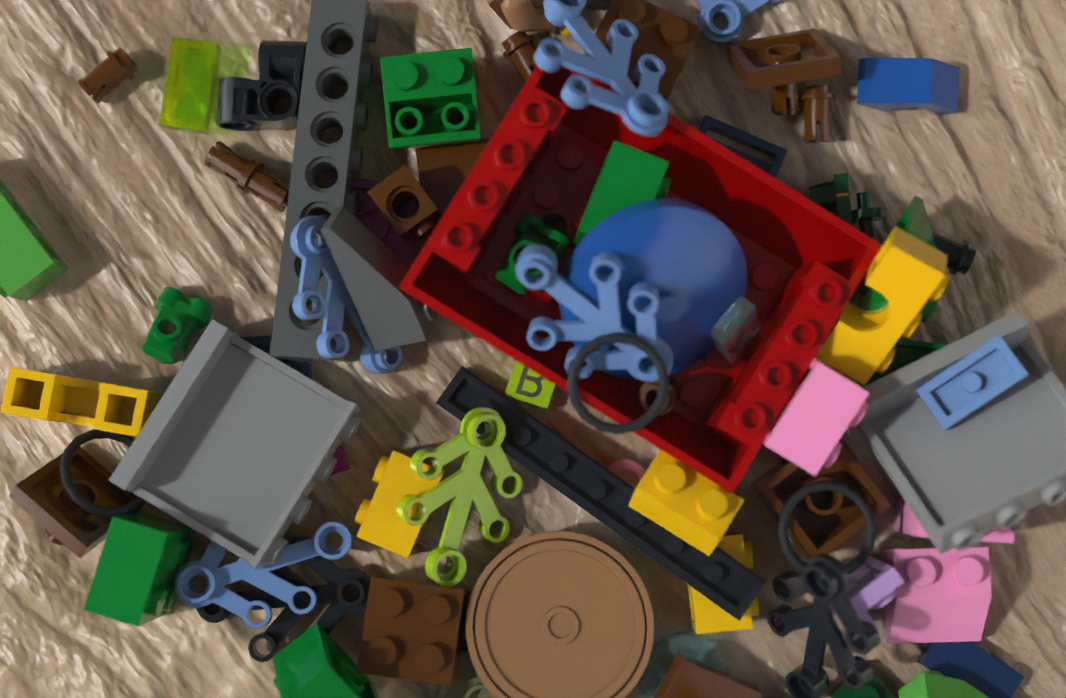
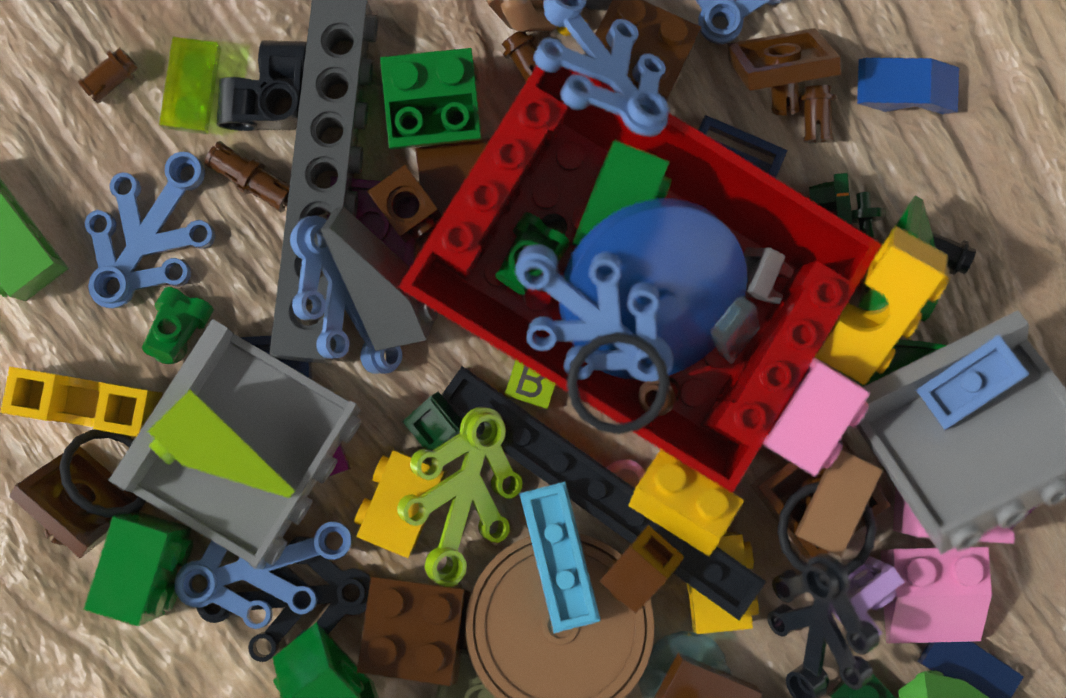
none -> medium blue plant [85,152,216,309]
none -> lime slope [147,390,295,498]
none -> dark green tile [402,391,462,451]
none -> medium azure tile [519,482,601,633]
none -> reddish brown brick [600,525,684,614]
none -> light grey tile [744,247,794,304]
none -> medium nougat tile [795,450,883,558]

